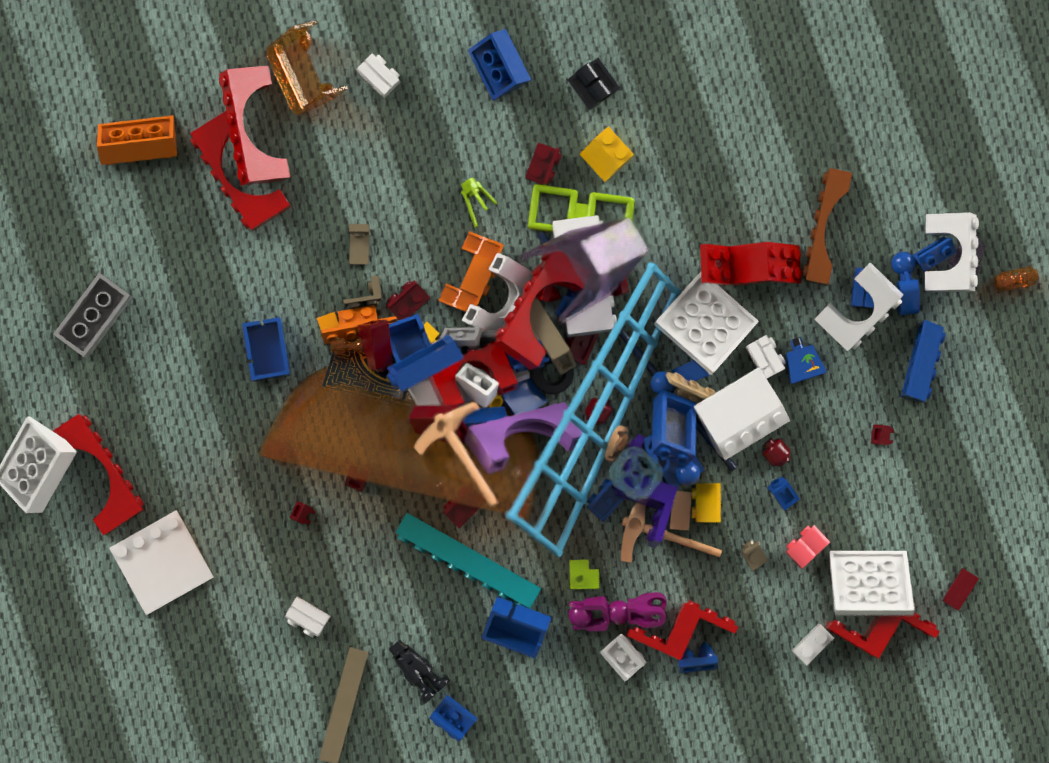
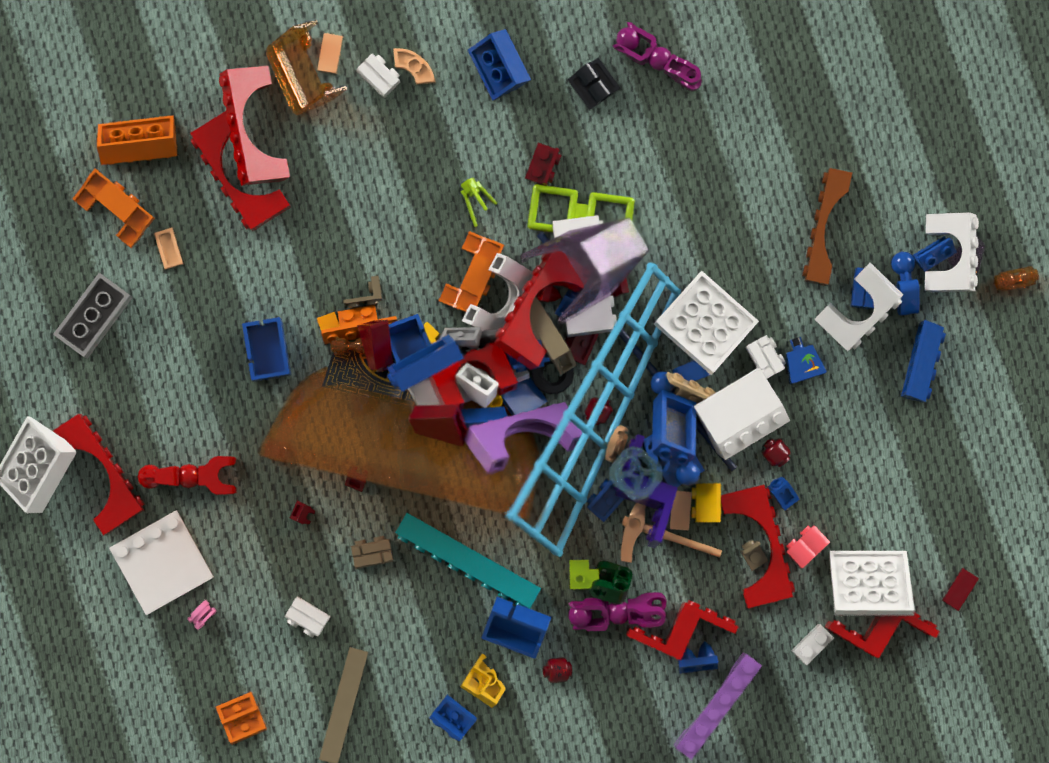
dark tan bracket [349,224,370,265] -> none
dark red bracket [386,280,431,320] -> none
black piece [389,640,450,704] -> none
light nougat piece [414,402,498,506] -> none
dark red bracket [443,485,486,529] -> none
yellow slope [579,126,634,182] -> none
white bracket [600,634,647,681] -> none
red bracket [700,242,802,286] -> none
dark red tile [871,425,894,445] -> none
none -> orange bracket [72,168,155,248]
none -> red piece [137,456,237,495]
none -> light nougat tile [154,228,183,270]
none -> bright pink wheel [187,600,217,630]
none -> orange slope [216,692,267,745]
none -> light nougat tile [317,33,343,74]
none -> dark tan brick [351,536,394,569]
none -> light nougat tile [393,48,435,85]
none -> yellow slope [460,653,506,708]
none -> dark red head [543,657,572,684]
none -> dark green piece [590,561,633,605]
none -> magenta piece [612,22,702,91]
none -> medium lavender arch [674,653,762,760]
none -> red arch [721,485,795,608]

